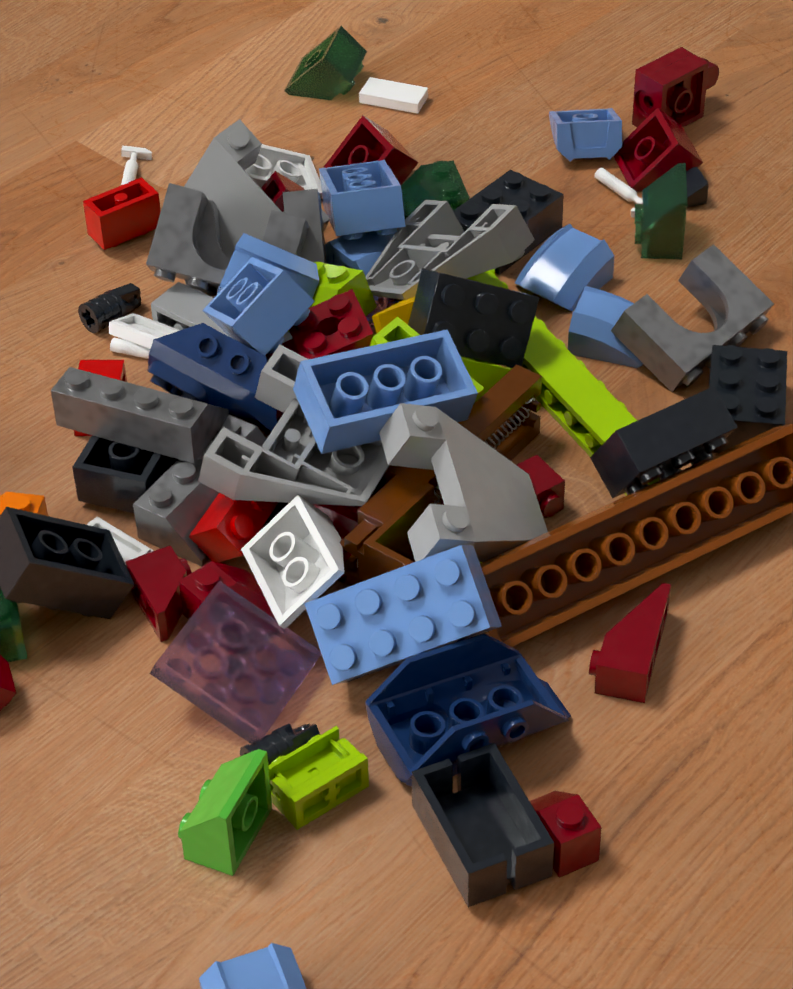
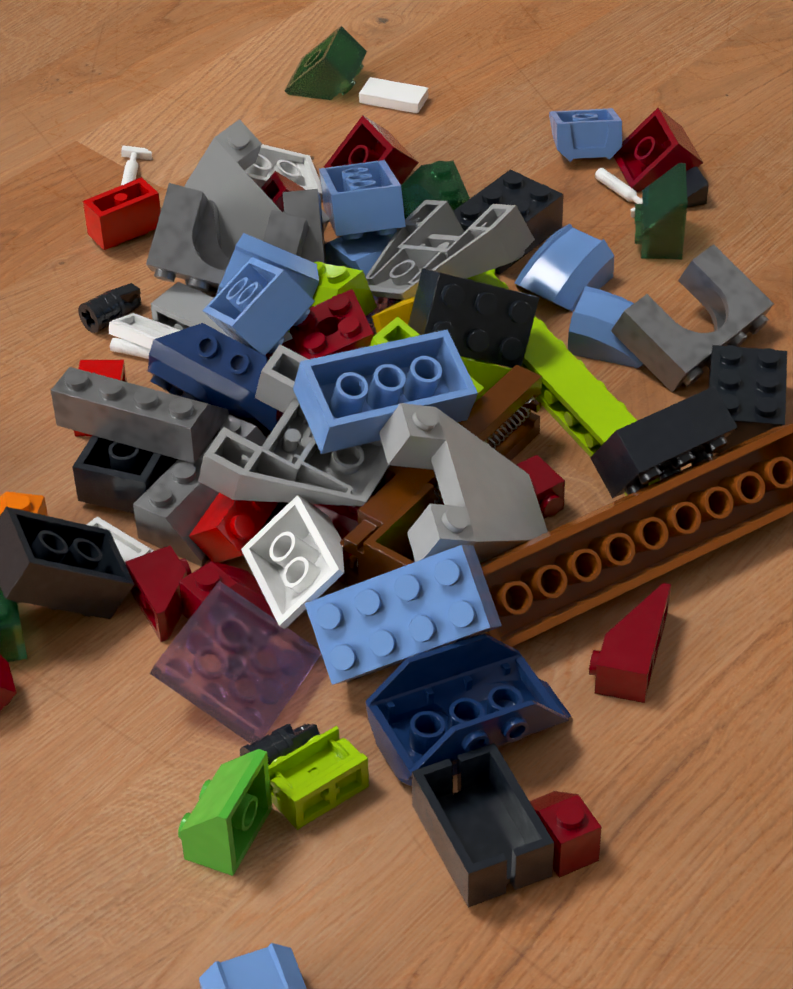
dark red brick [632,47,719,127] -> none

